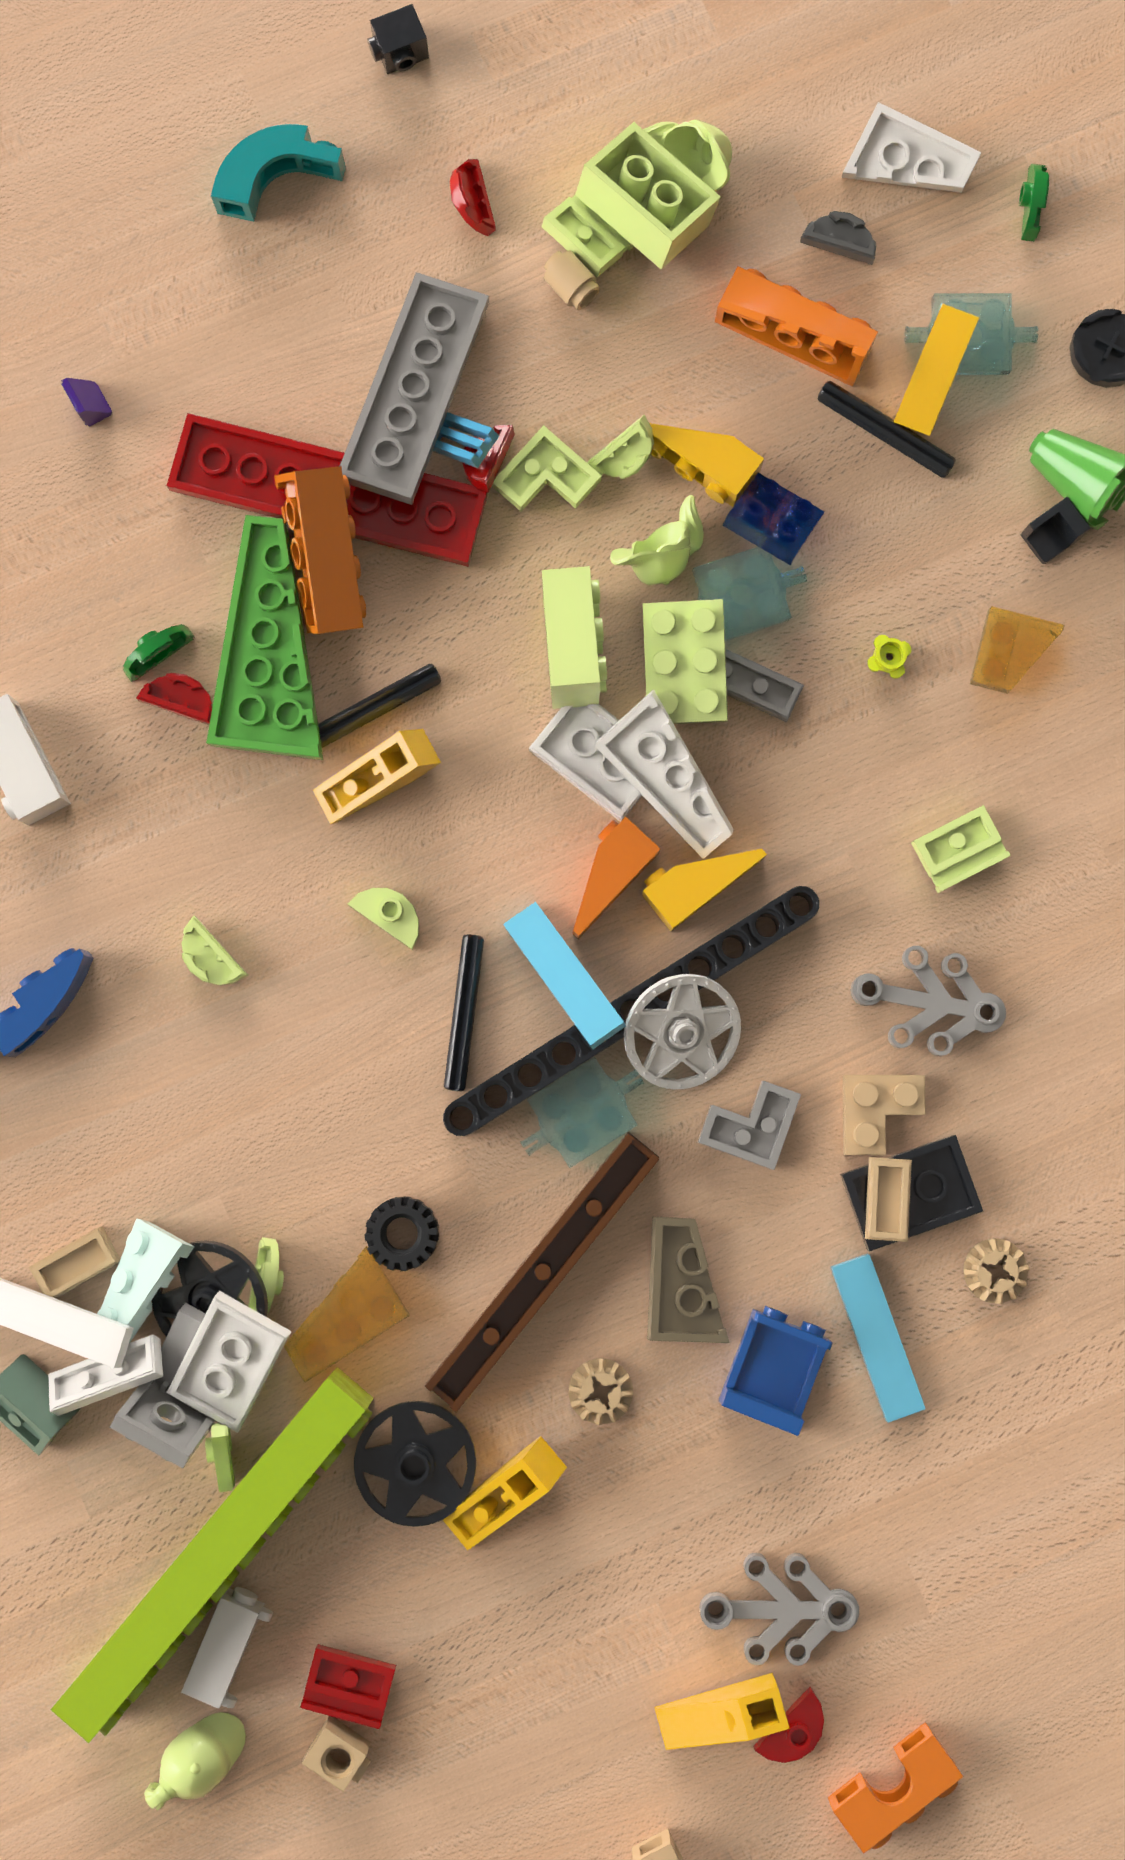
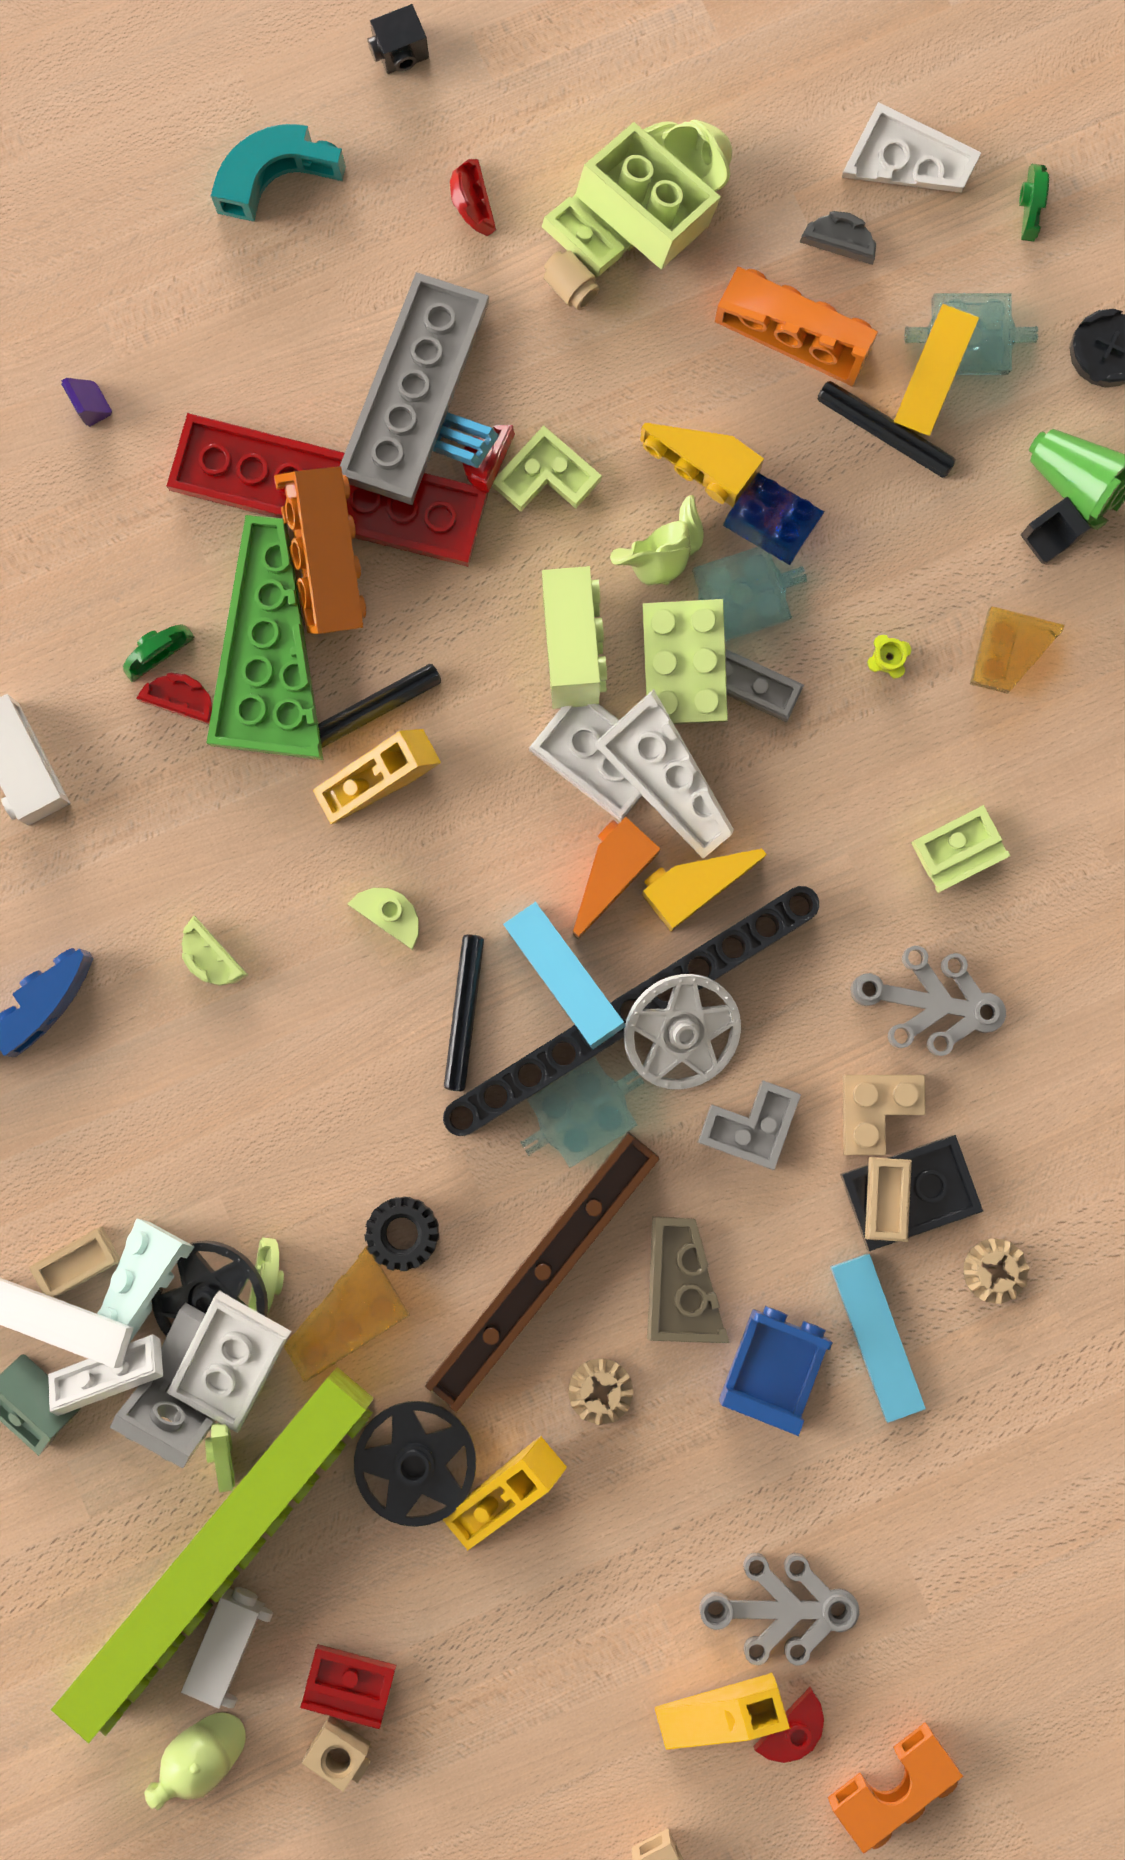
yellowish green plate [587,415,654,479] -> none

